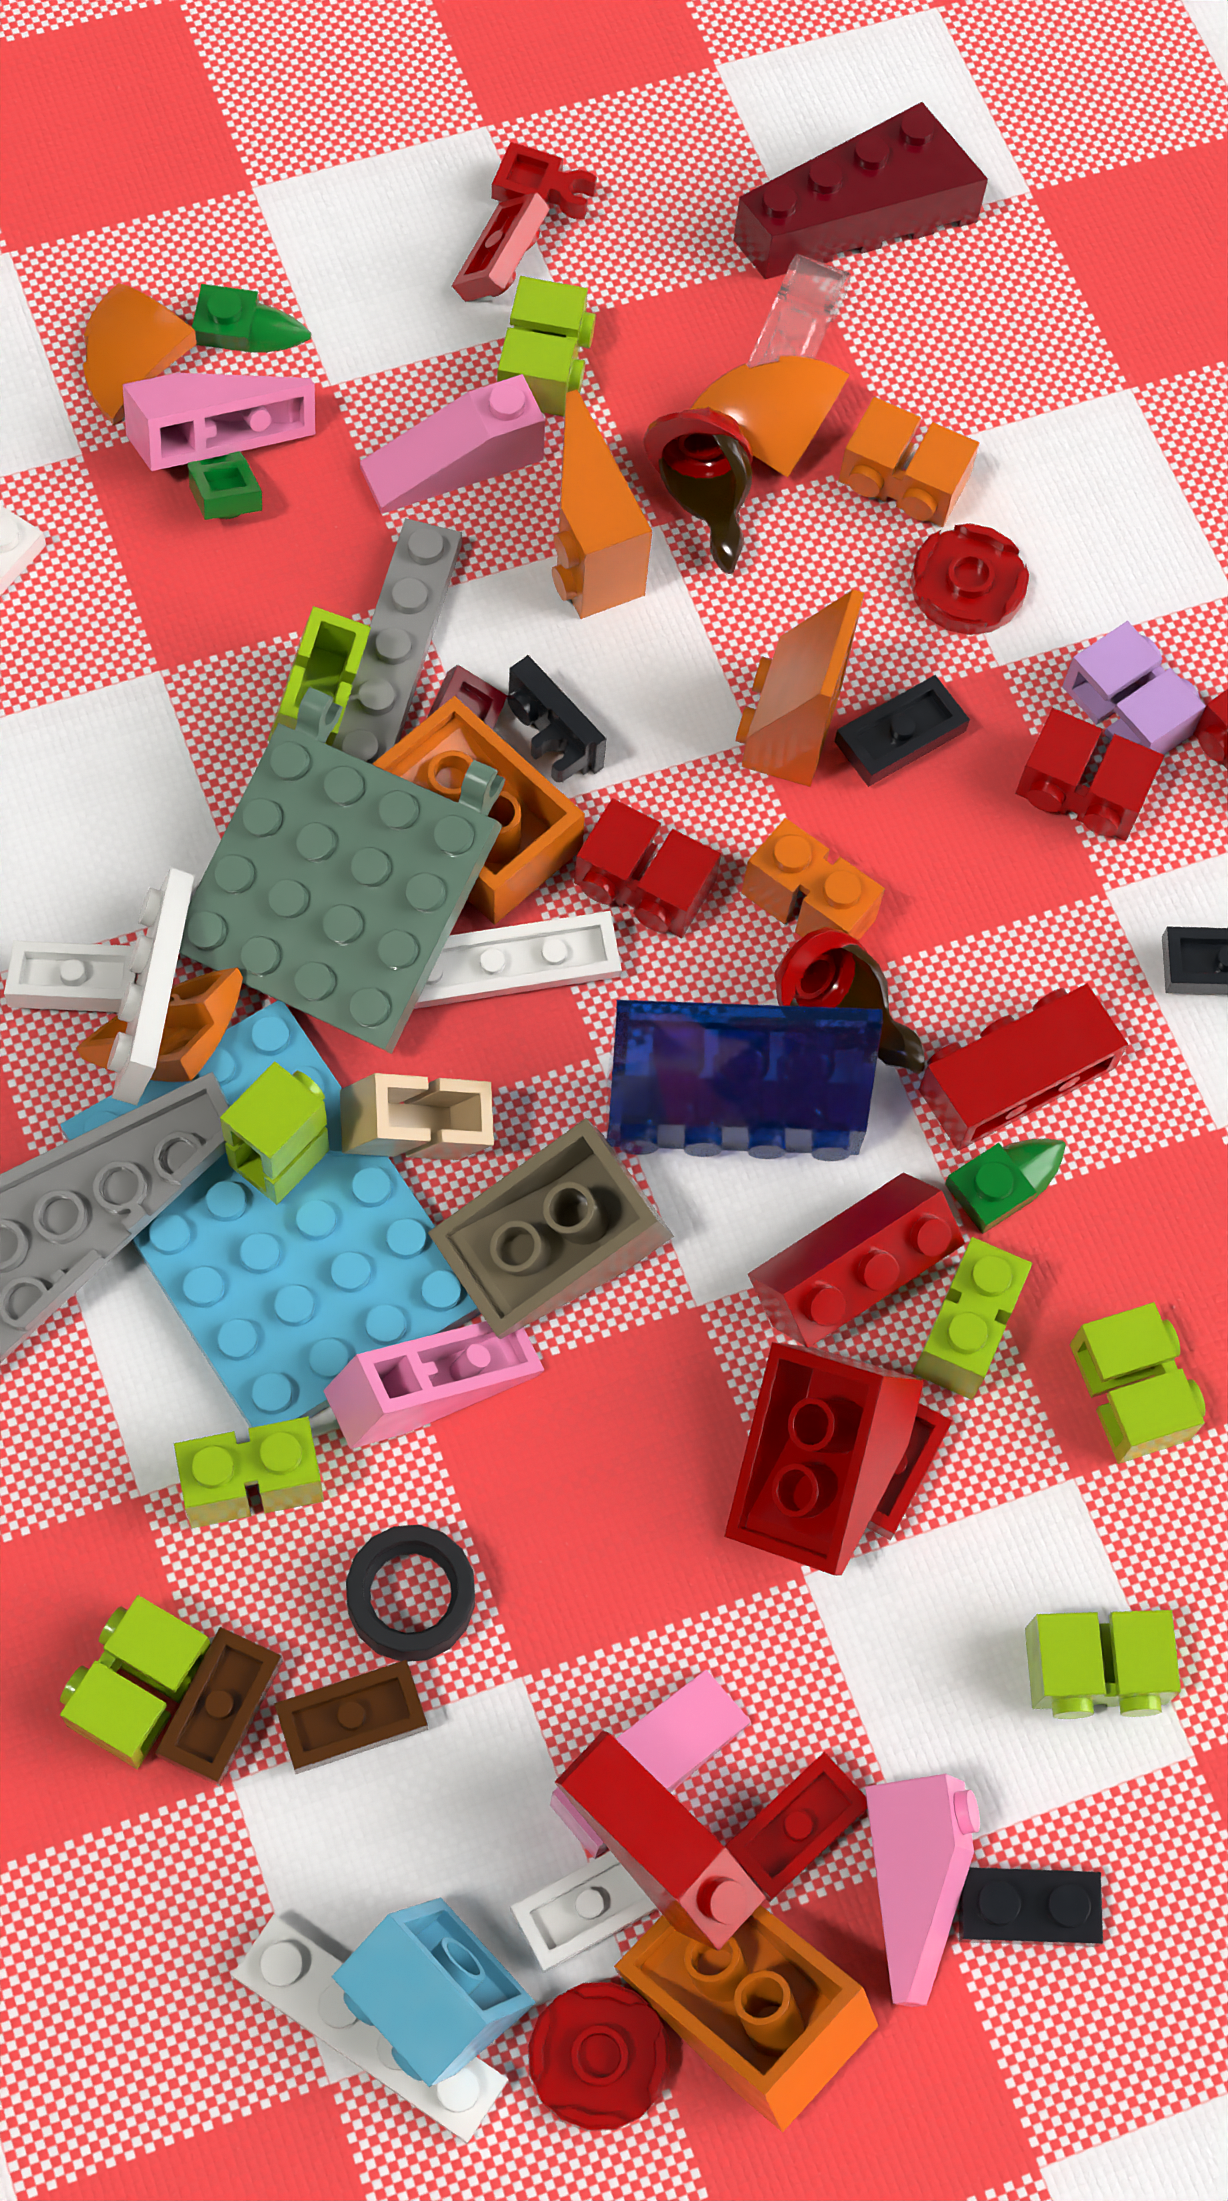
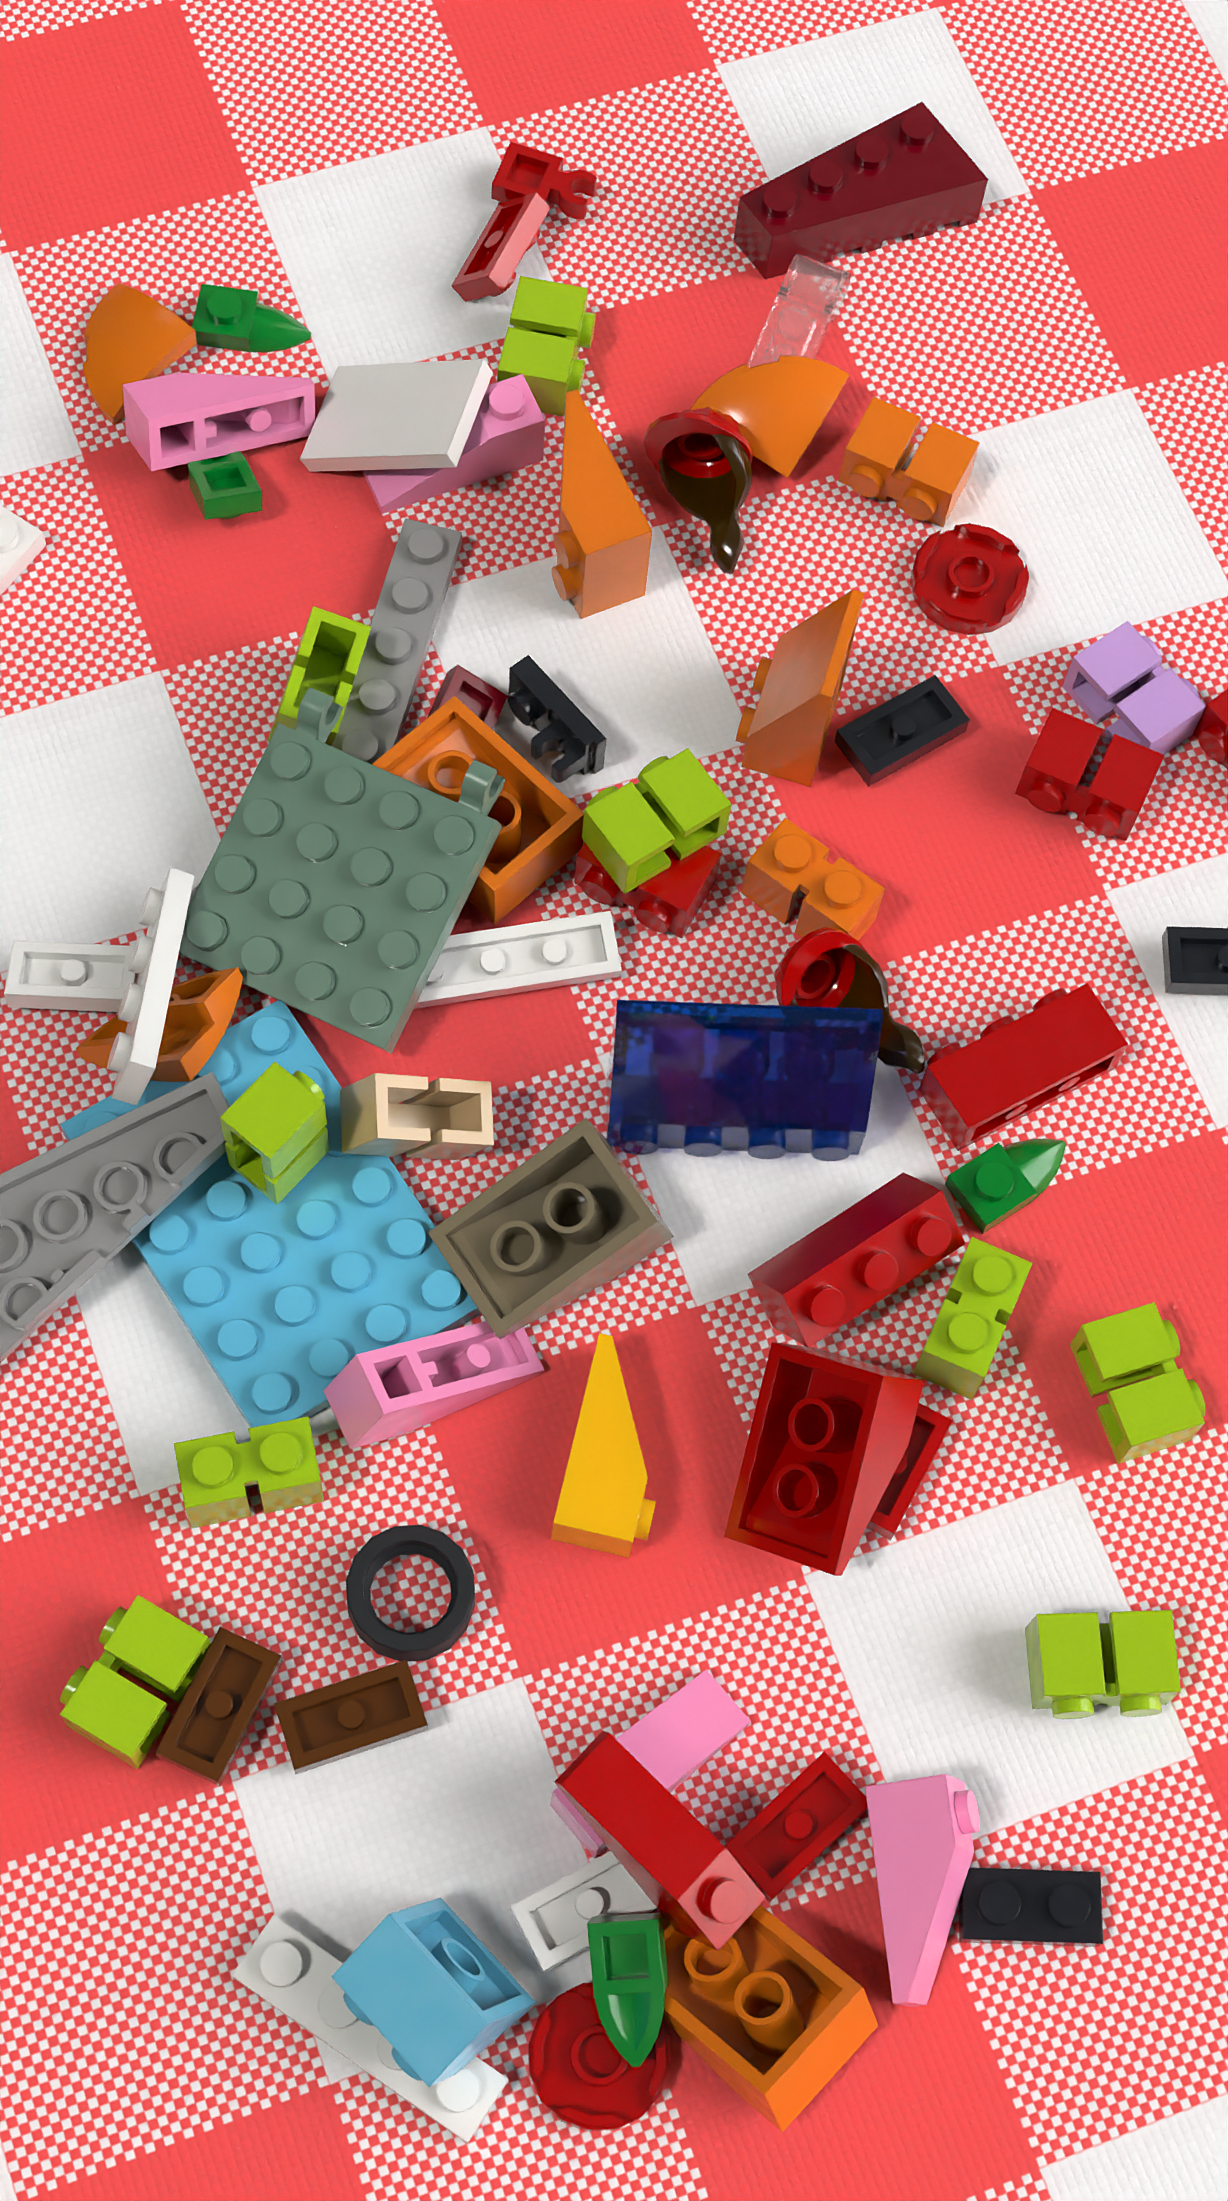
none -> white tile [300,359,493,472]
none -> yellow slope [551,1333,656,1558]
none -> lime piece [582,748,732,894]
none -> green plate [587,1913,669,2067]

